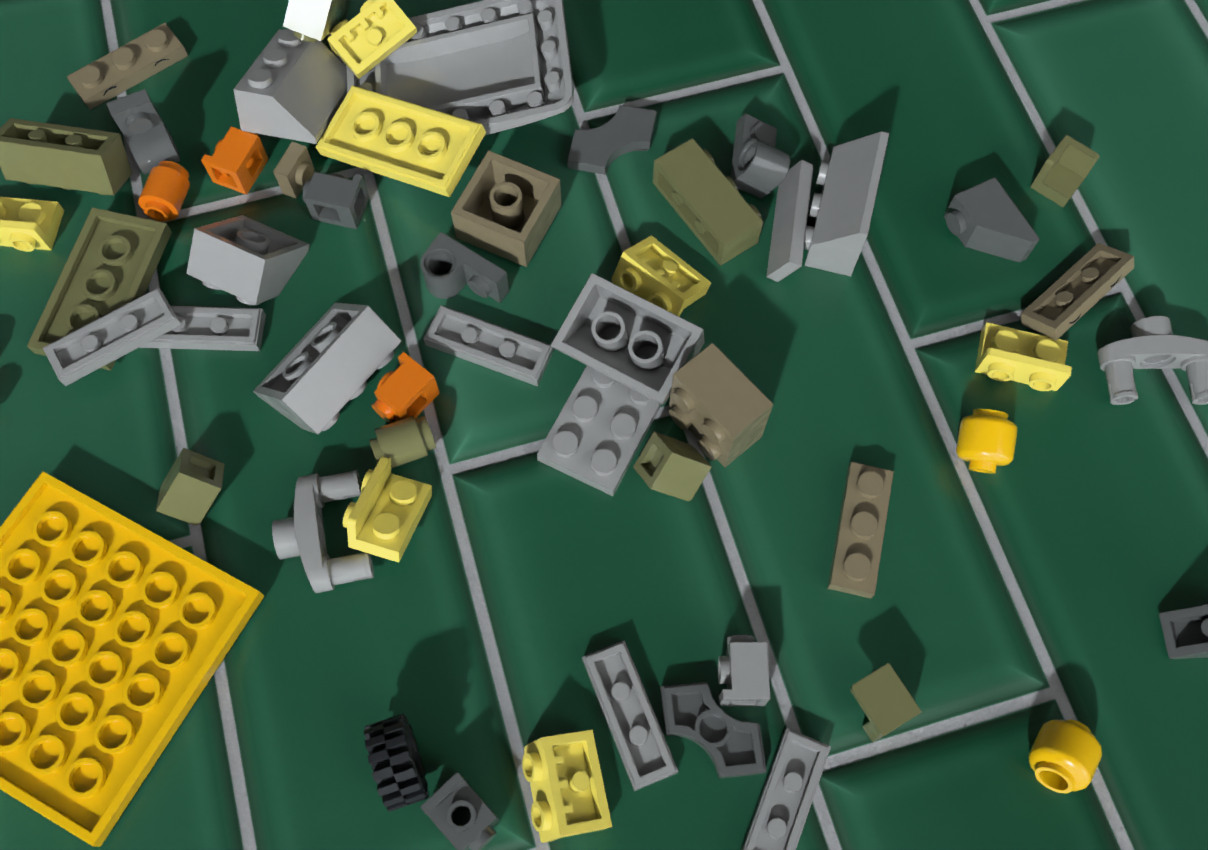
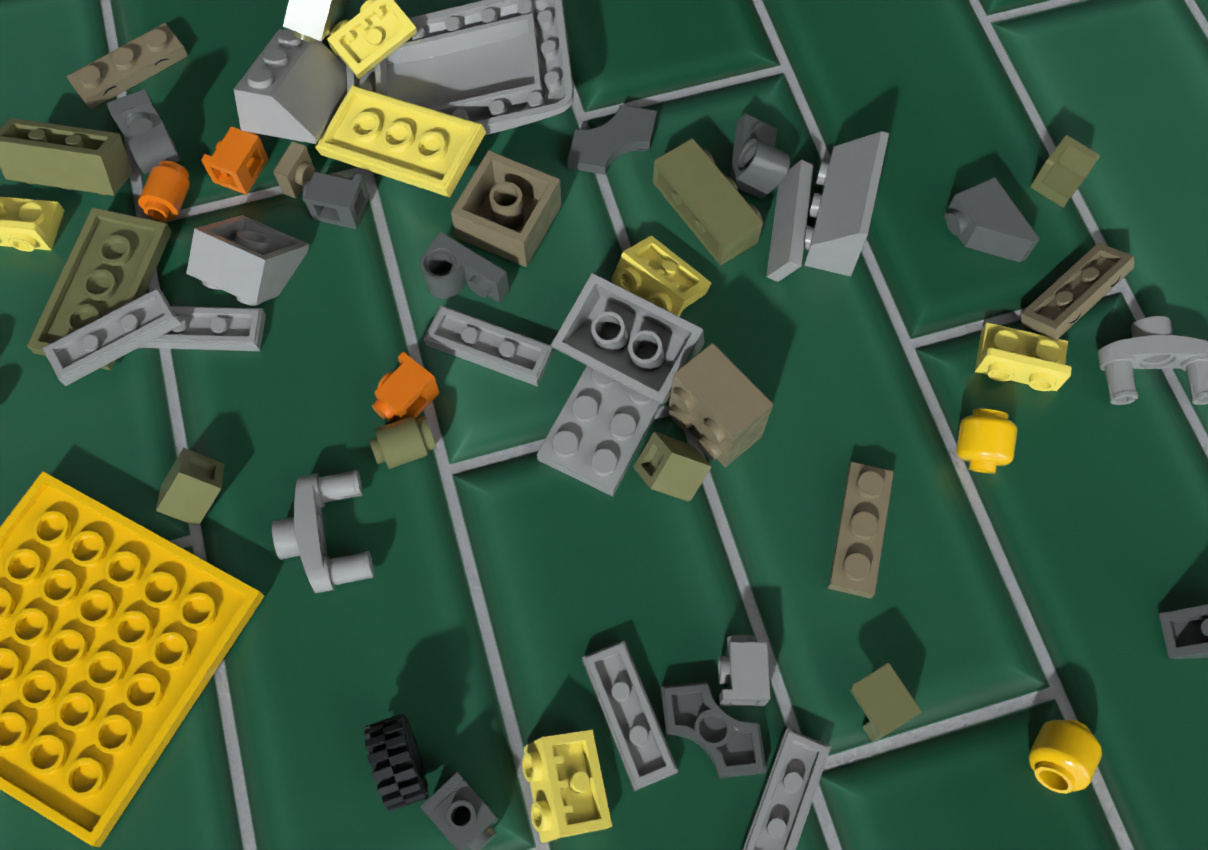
light grey slope [253,302,401,434] -> none
light yellow bracket [343,456,432,563] -> none

